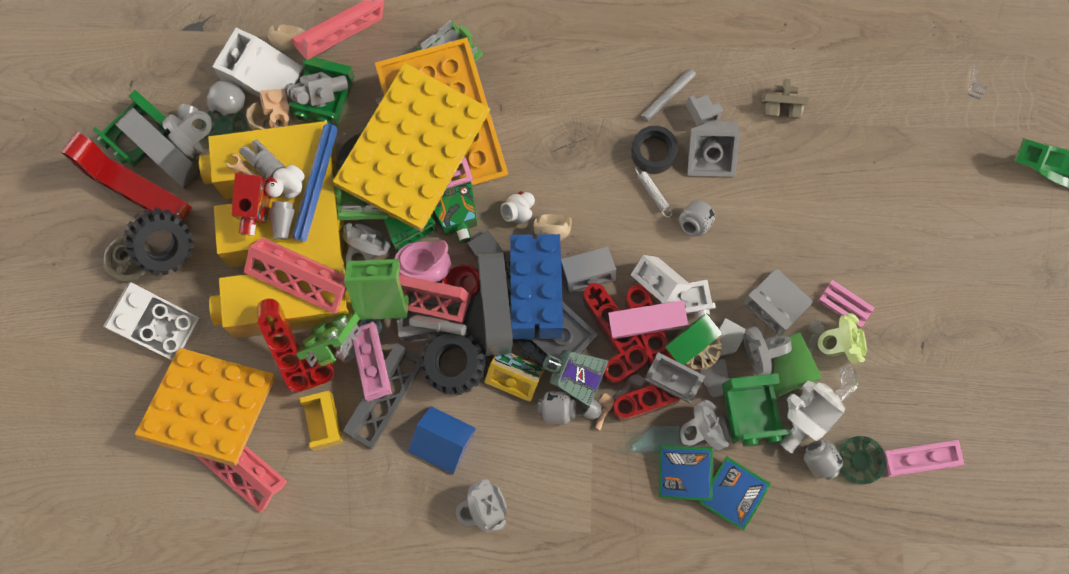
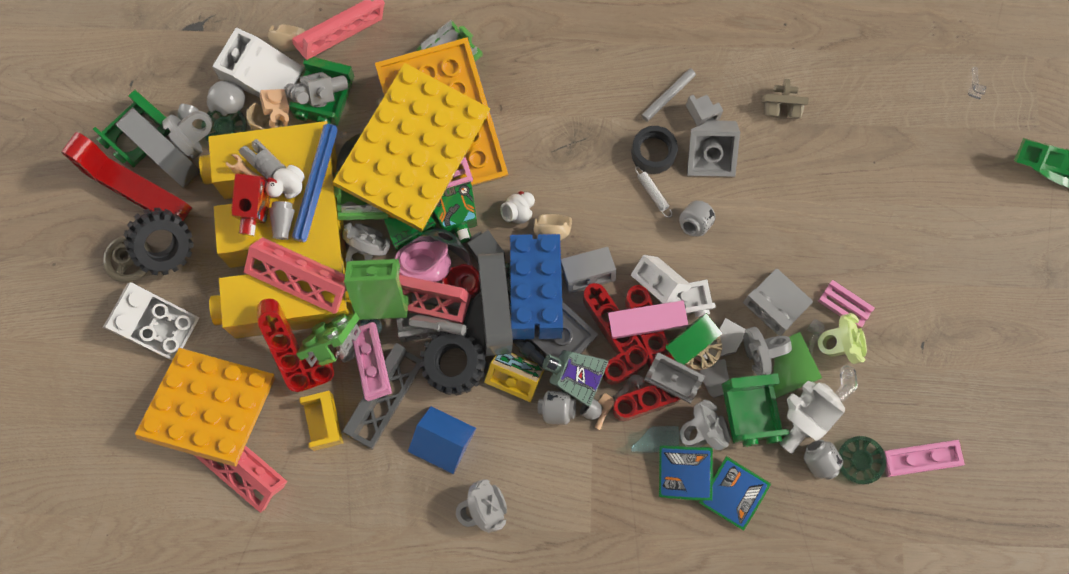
none -> piece [405,228,471,265]

